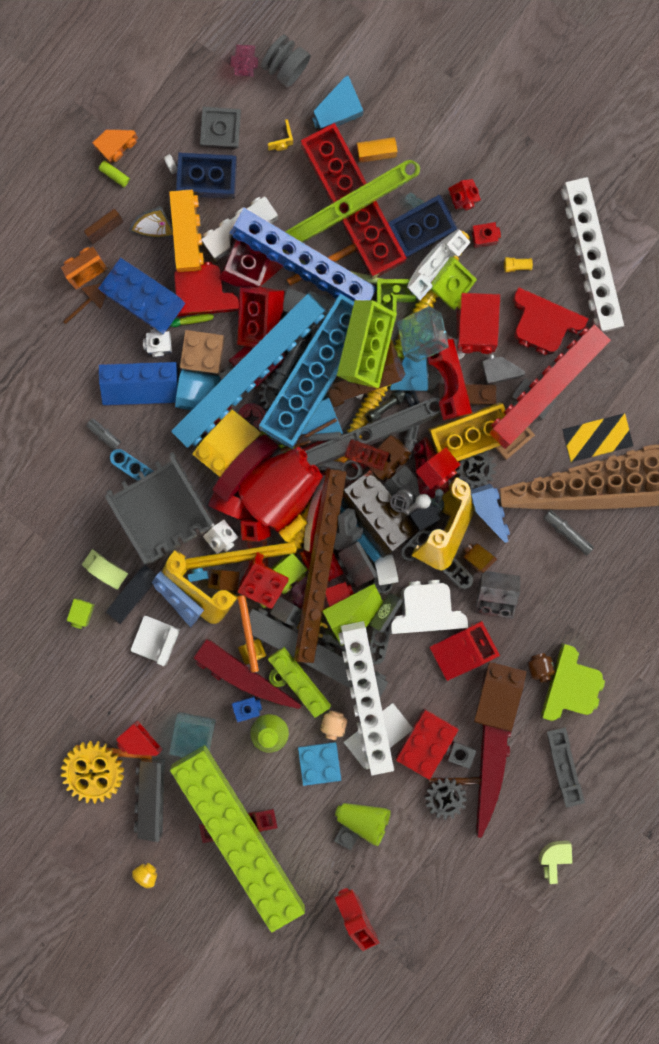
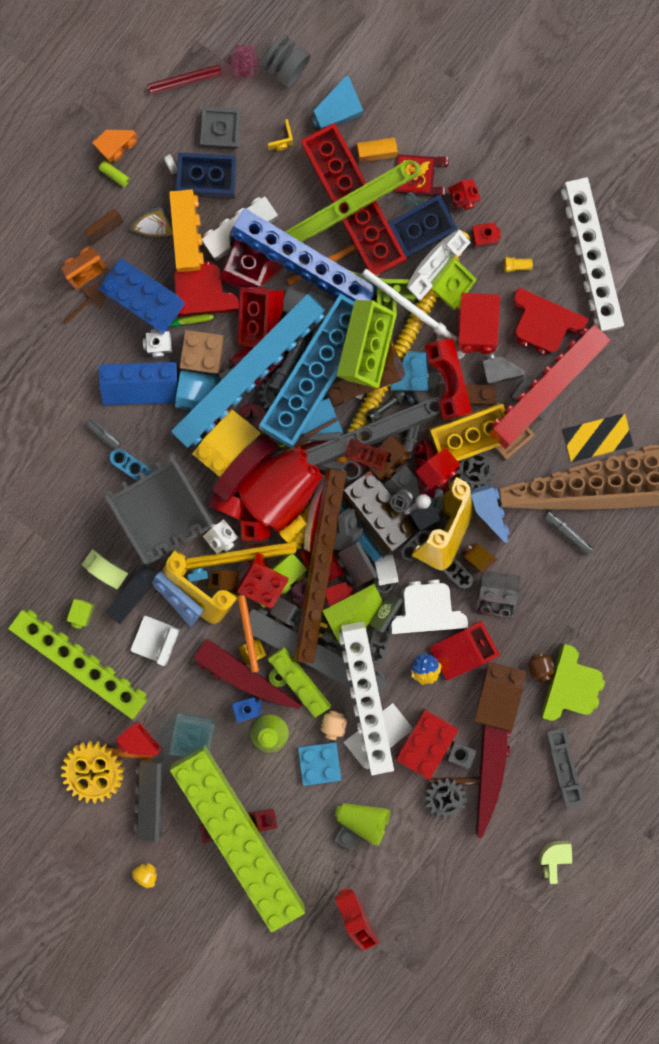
clear light blue brick [397,306,449,363] -> none
none -> lime brick [8,609,149,720]
none -> dark red axle [147,65,221,95]
none -> white bar [361,269,457,342]
none -> flag [394,154,449,197]
none -> blue piece [411,654,441,685]

